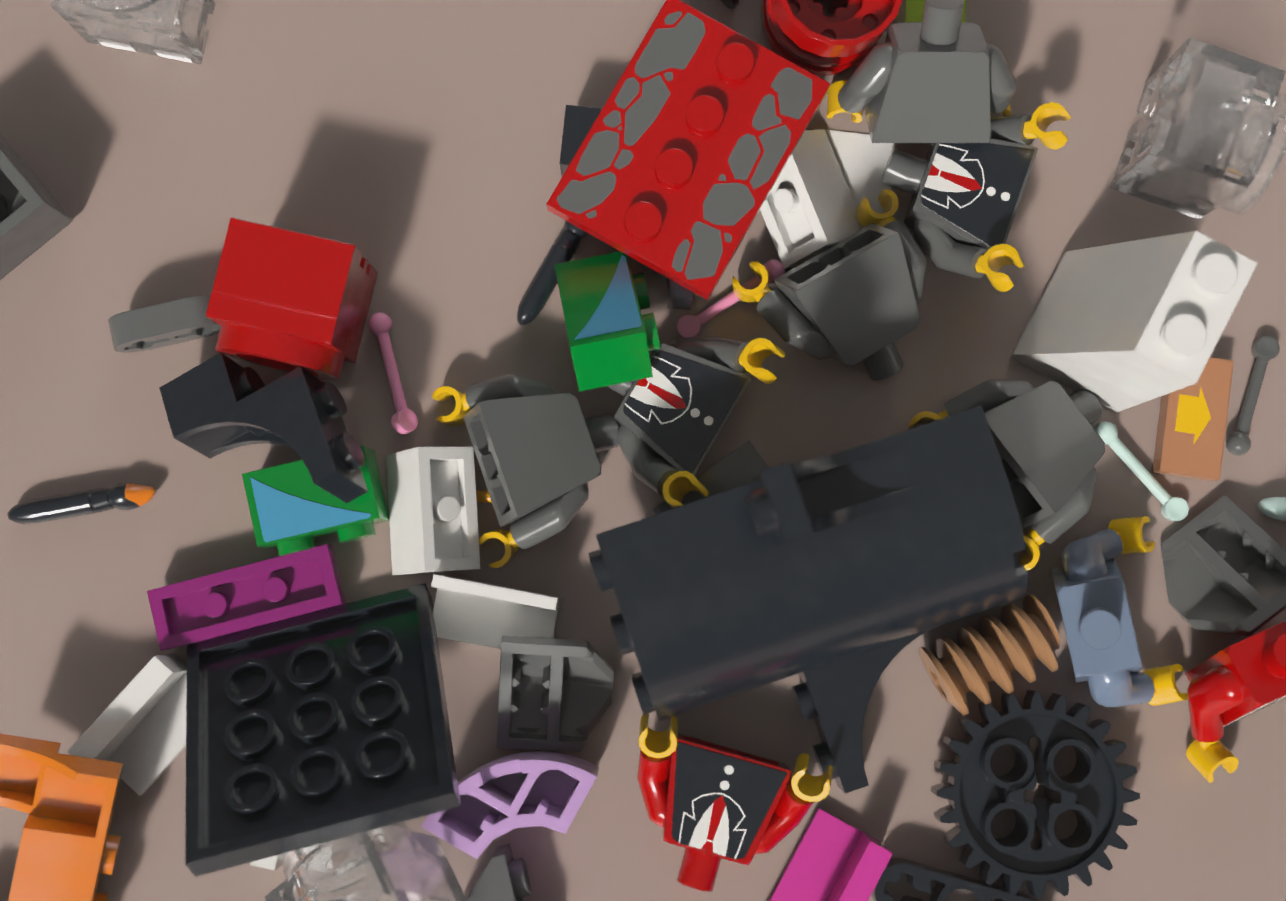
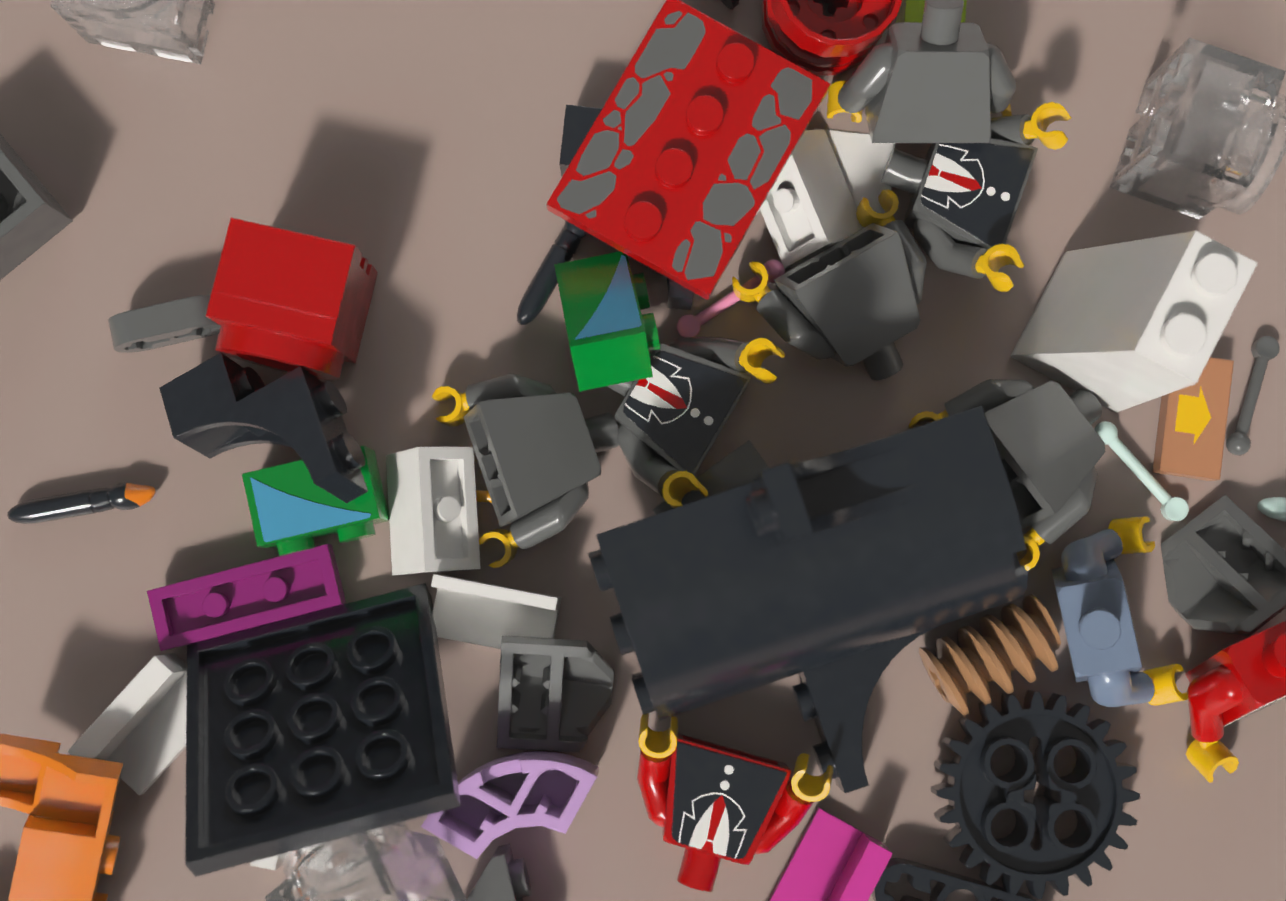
bright pink hinge [369,312,418,435] -> none

